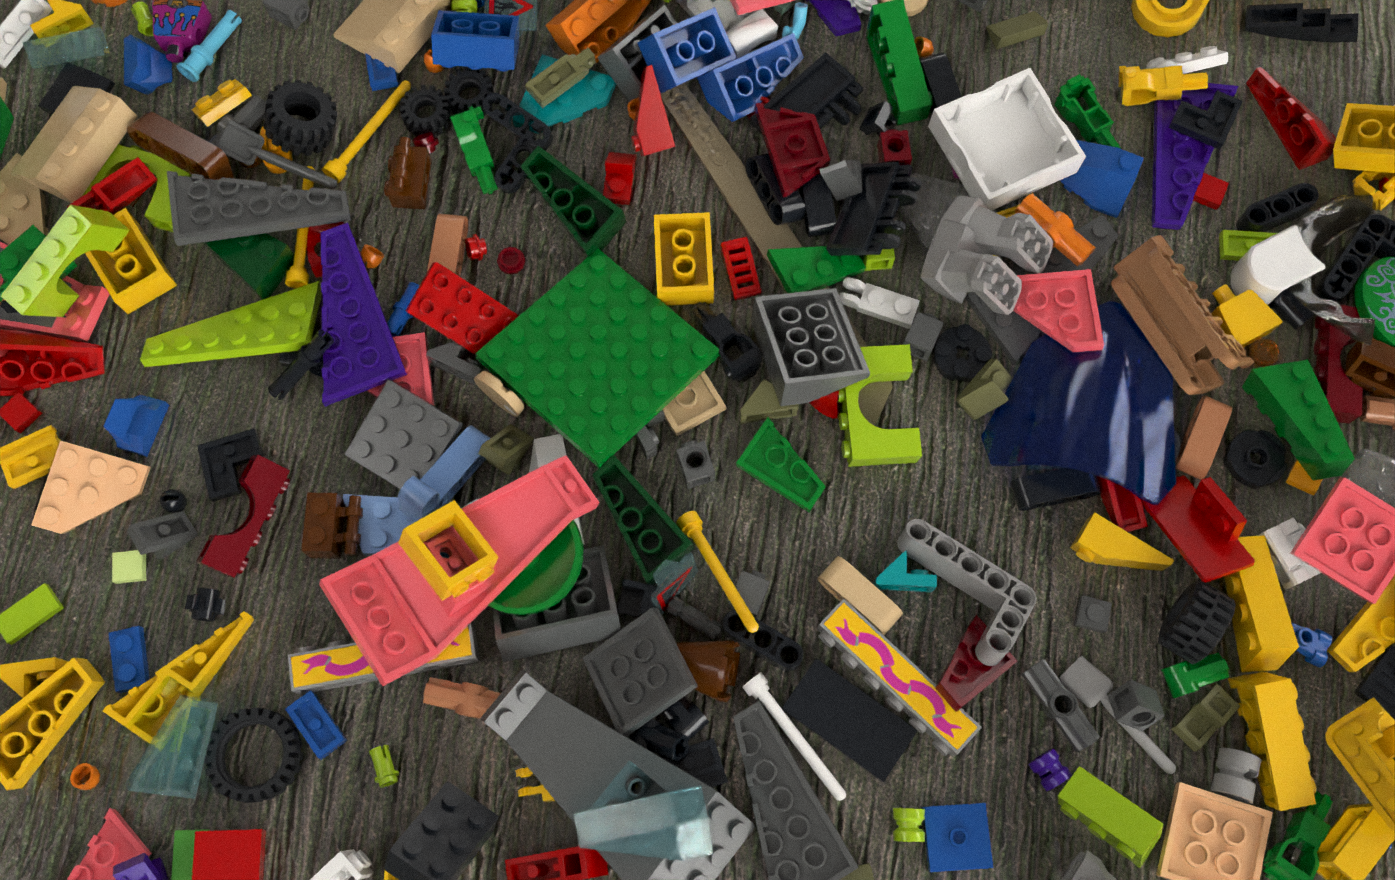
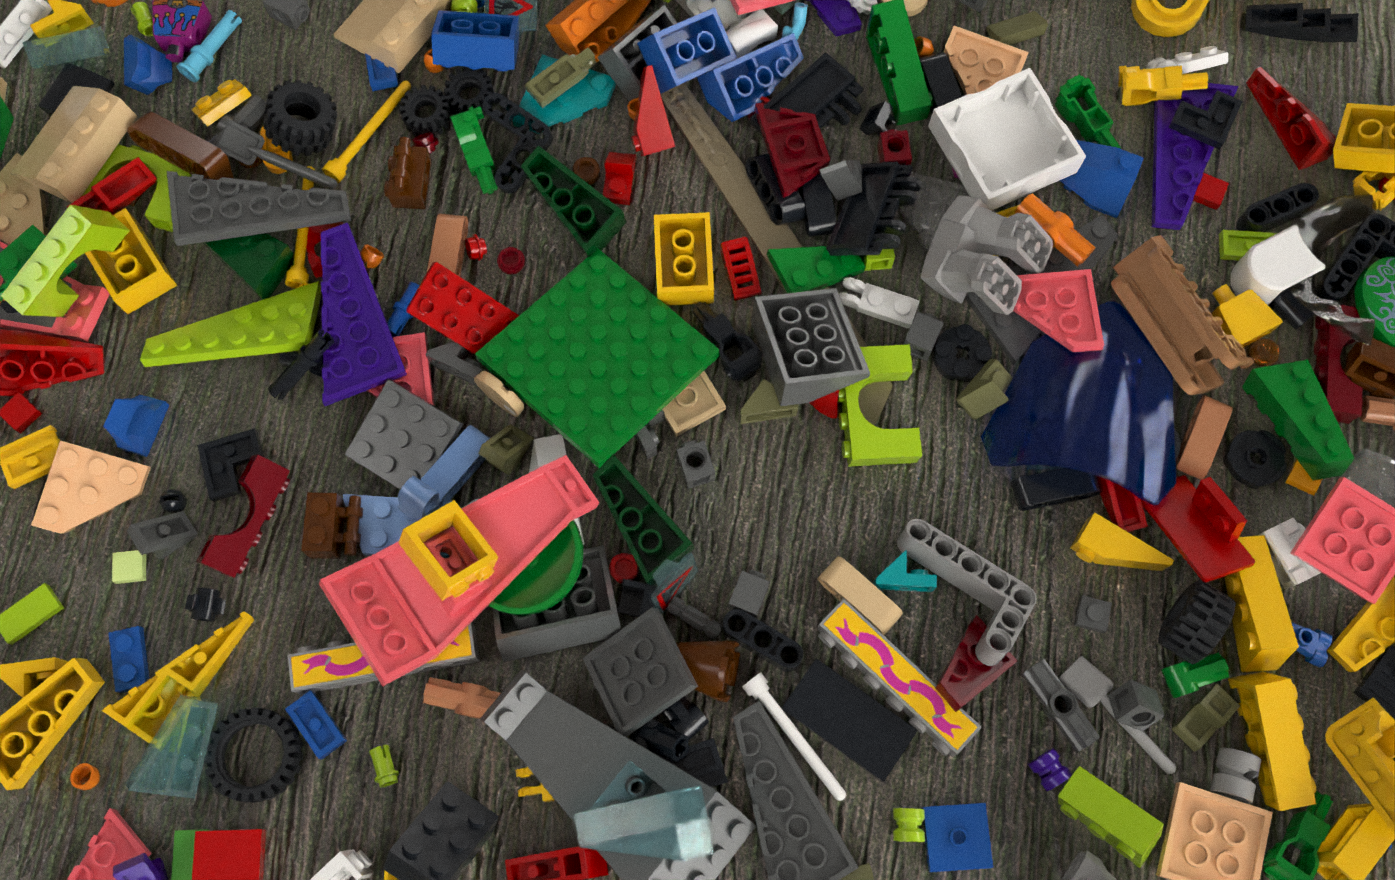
yellow piece [676,511,759,633] -> none
green wing [736,417,826,513] -> none
none -> reddish brown tile [572,157,600,185]
none -> red tile [609,553,639,584]
none -> light nougat plate [943,25,1029,95]

